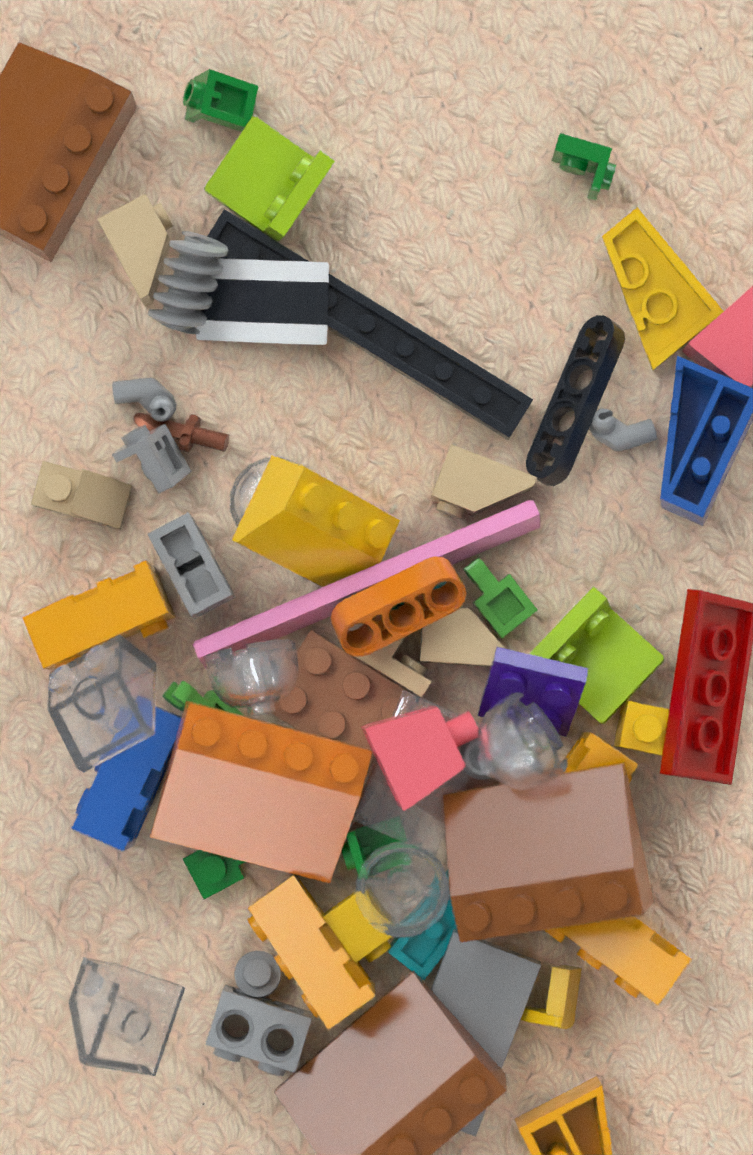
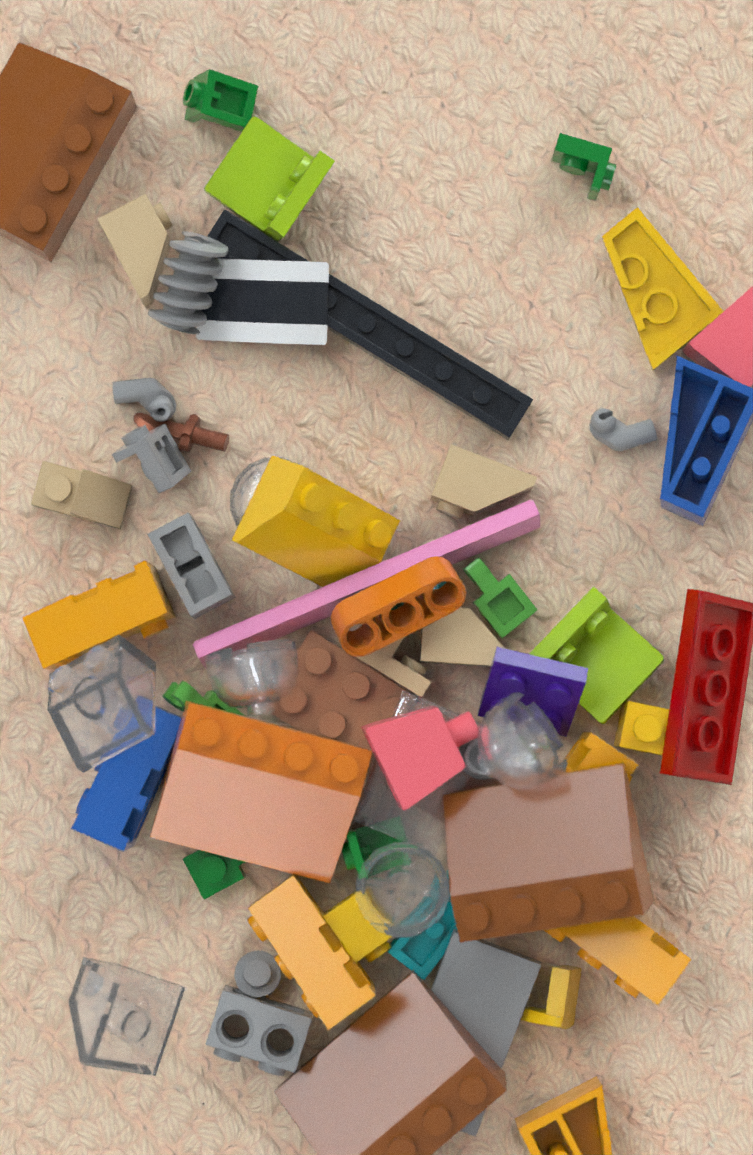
black beam [526,315,625,486] -> none

